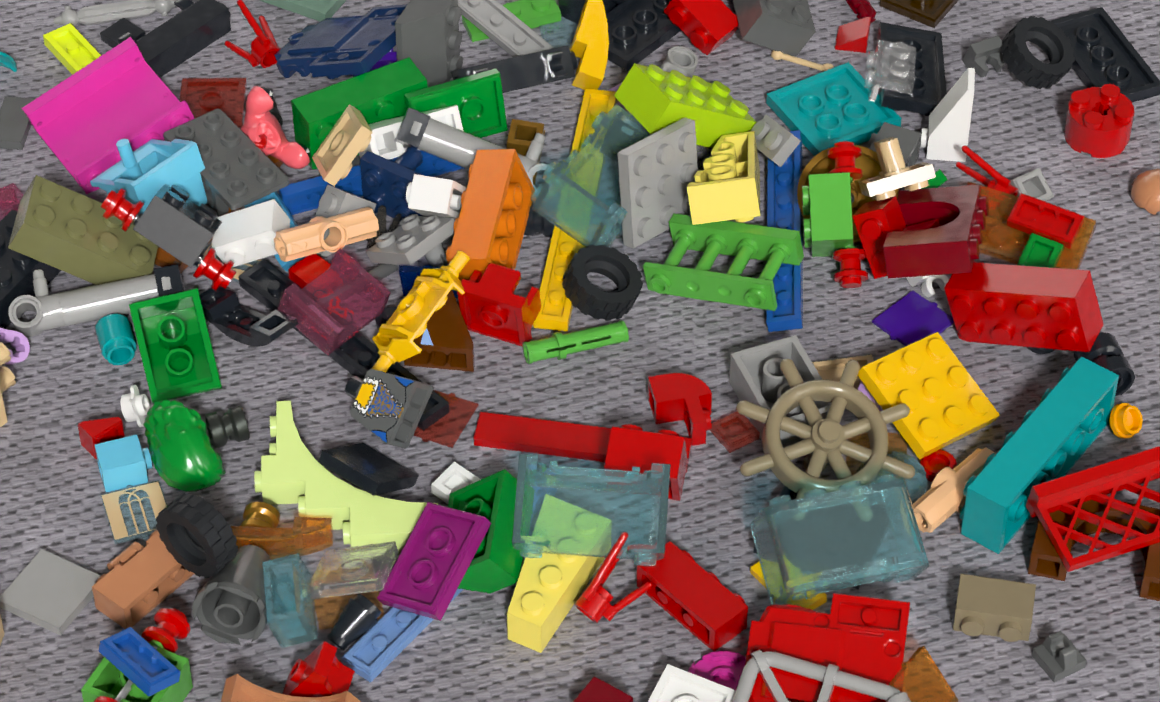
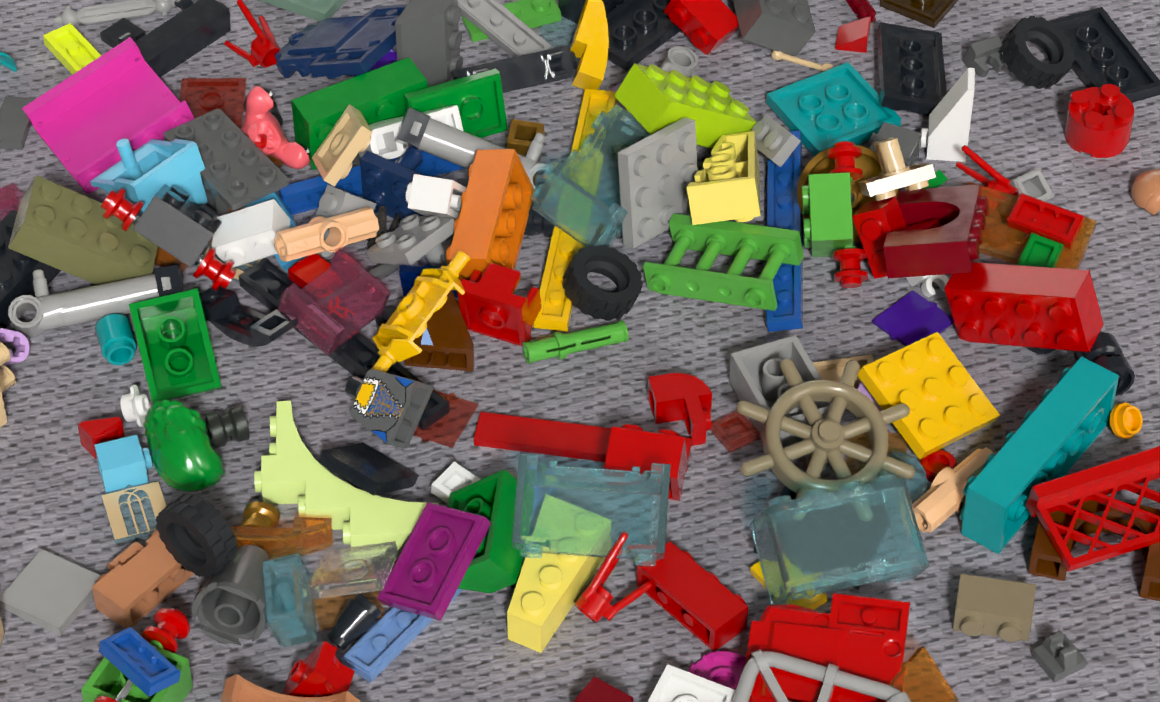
clear bracket [864,39,916,102] -> none

